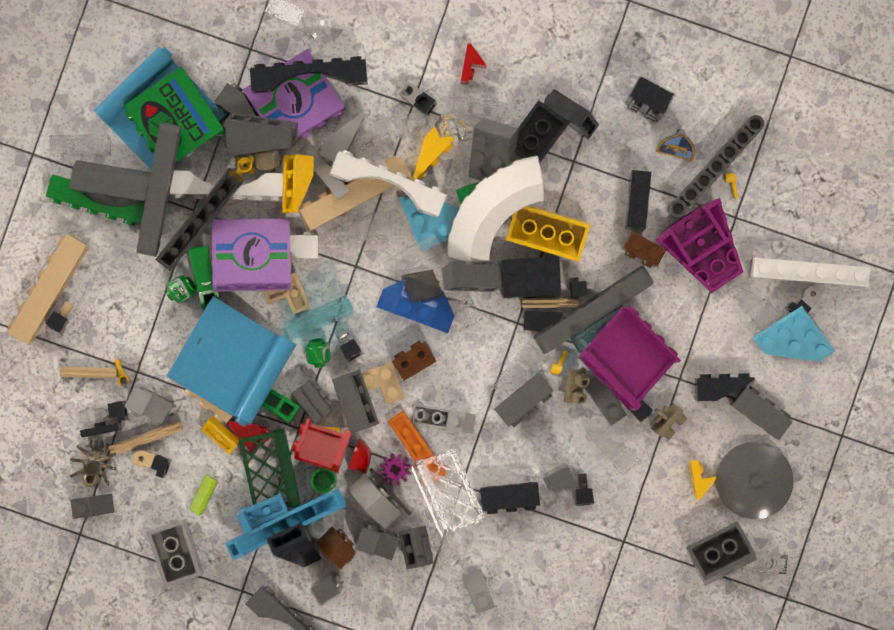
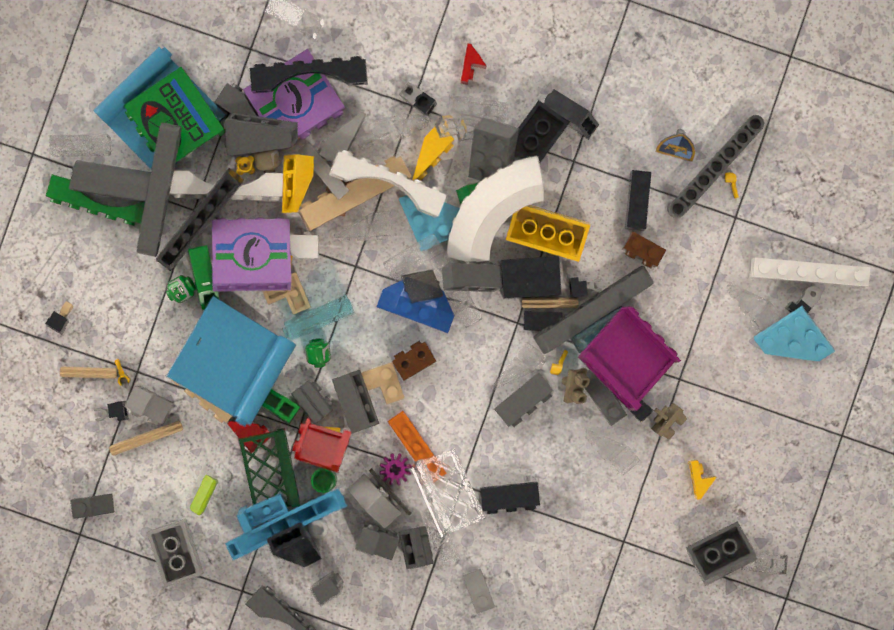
tan brick [8,234,90,345] -> none
animal [70,440,117,487] -> none
black plate [80,422,122,438] -> none
leg [133,450,172,478] -> none
yellow plate [201,416,239,455] -> none
reddish brown brick [316,526,357,569] -> none
black piece [337,328,363,362] -> none
red brick [348,439,372,474] -> none
light grey slope [412,404,476,433] -> none
dark grey brick [543,463,577,494] -> none
black piece [575,473,594,506] -> none
black brick [625,76,675,122] -> none
magenta wedge [655,198,743,293] -> none
black slope [695,373,755,401] -> none
dark grey dish [716,442,794,519] -> none
dark grey brick [731,386,793,440] -> none

